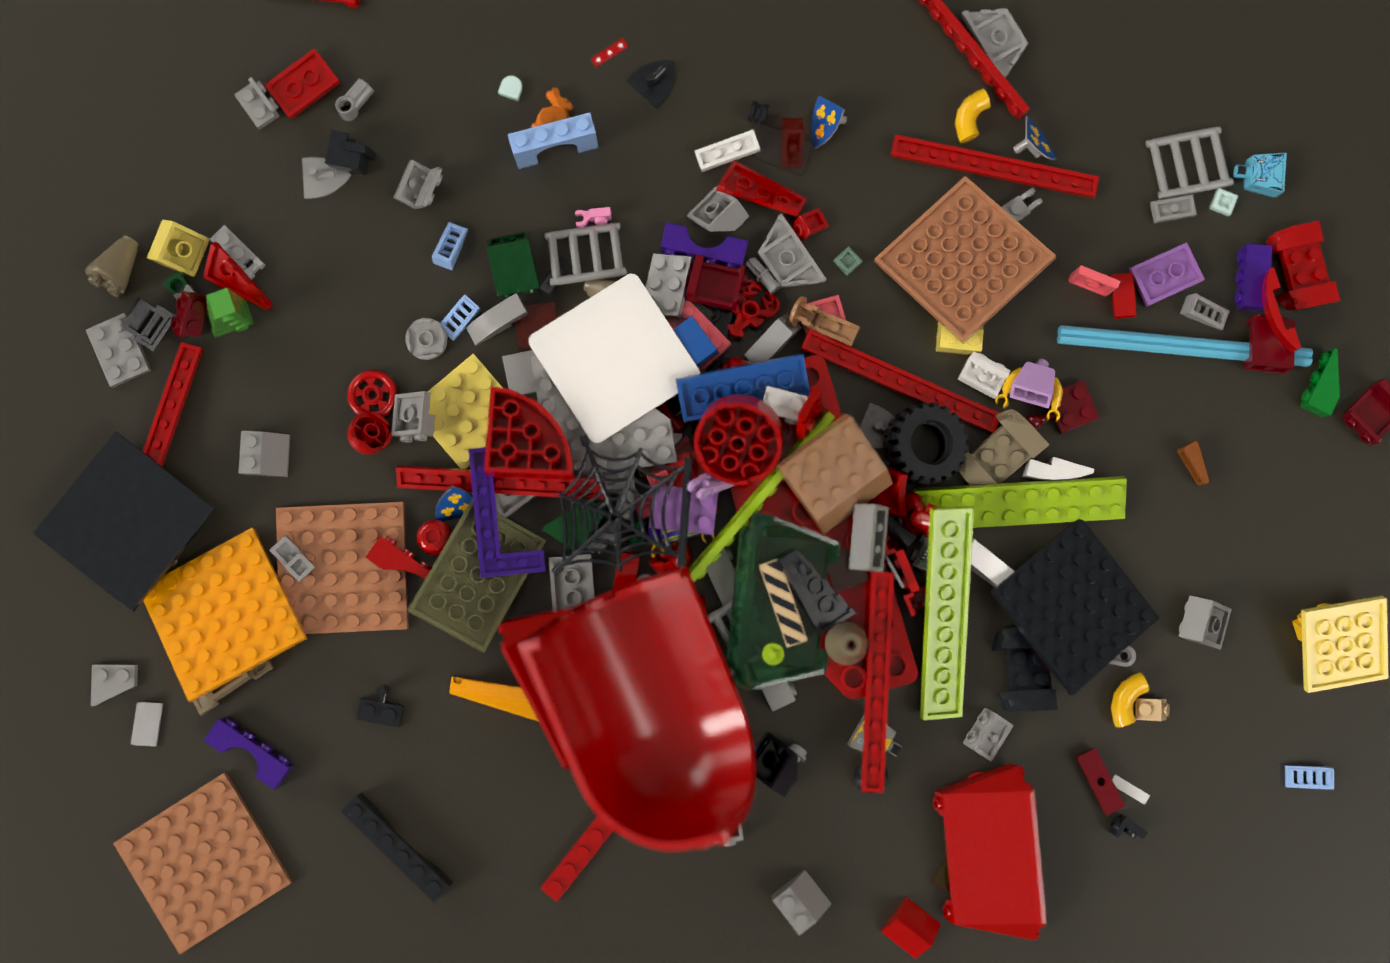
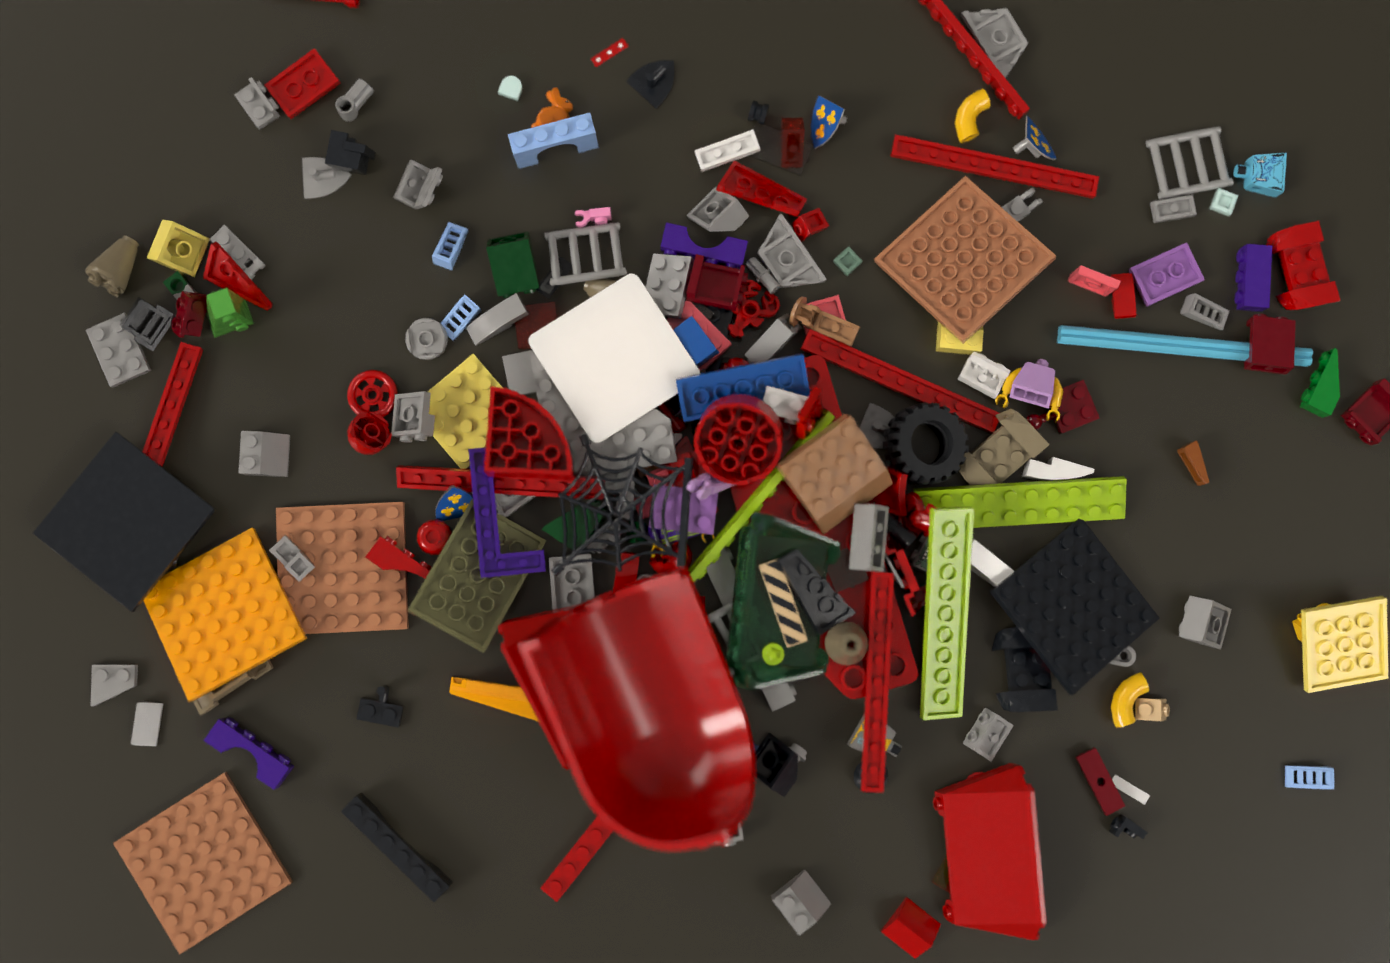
red slope [1262,267,1301,353] -> none

